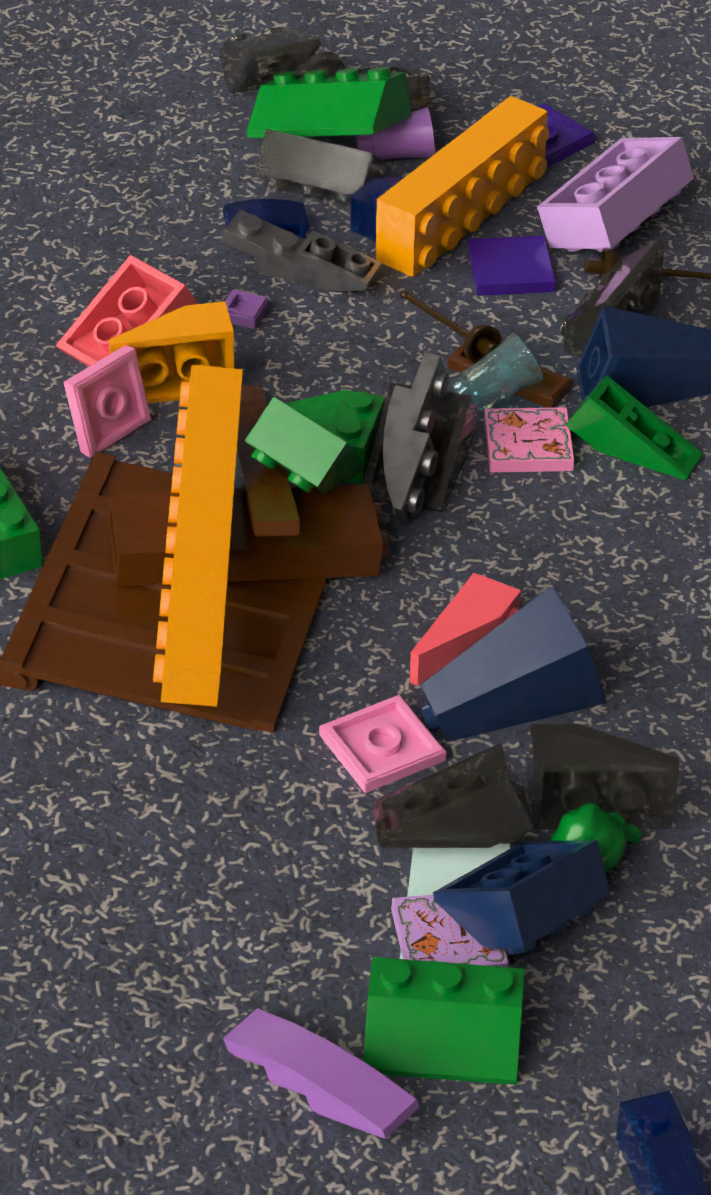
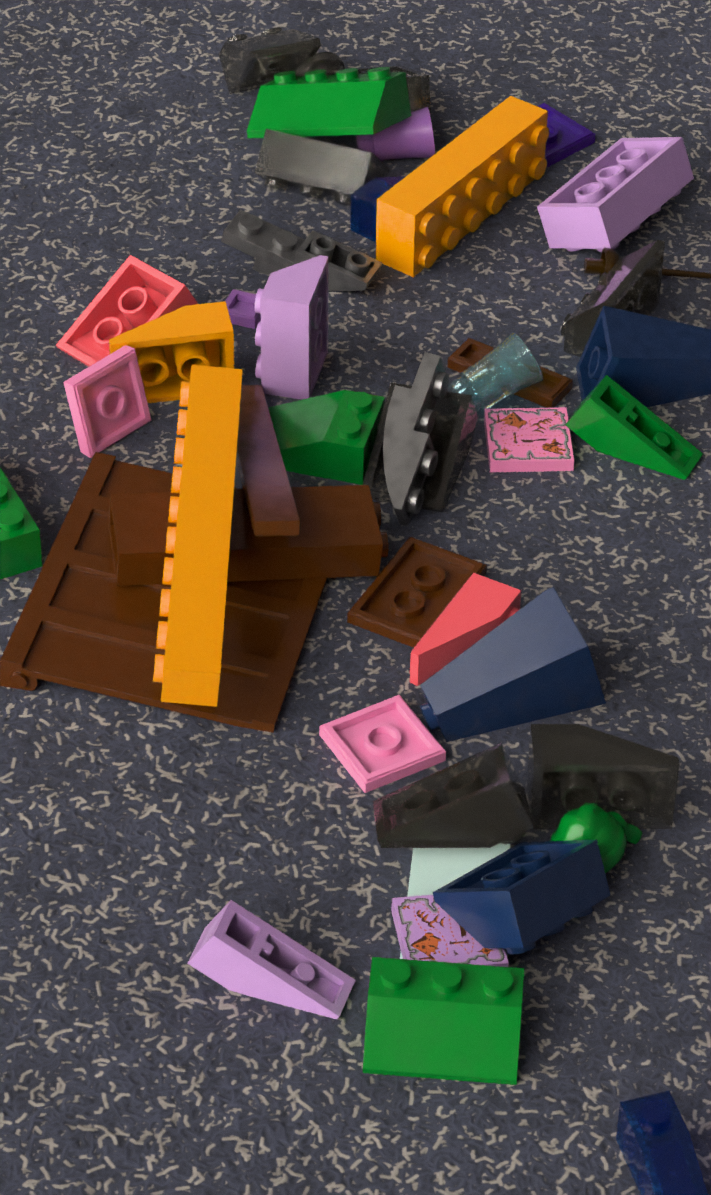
clear blue slope [222,199,310,238] -> none
medium lavender slope [223,1008,420,1139] -> none
slope [245,396,365,494] -> none
dark brown sword [400,291,502,365] -> none
dark purple tile [467,236,555,296] -> none
none -> lavender slope [187,900,356,1019]
none -> lavender slope [254,255,329,400]
none -> reddish brown tile [347,537,487,648]

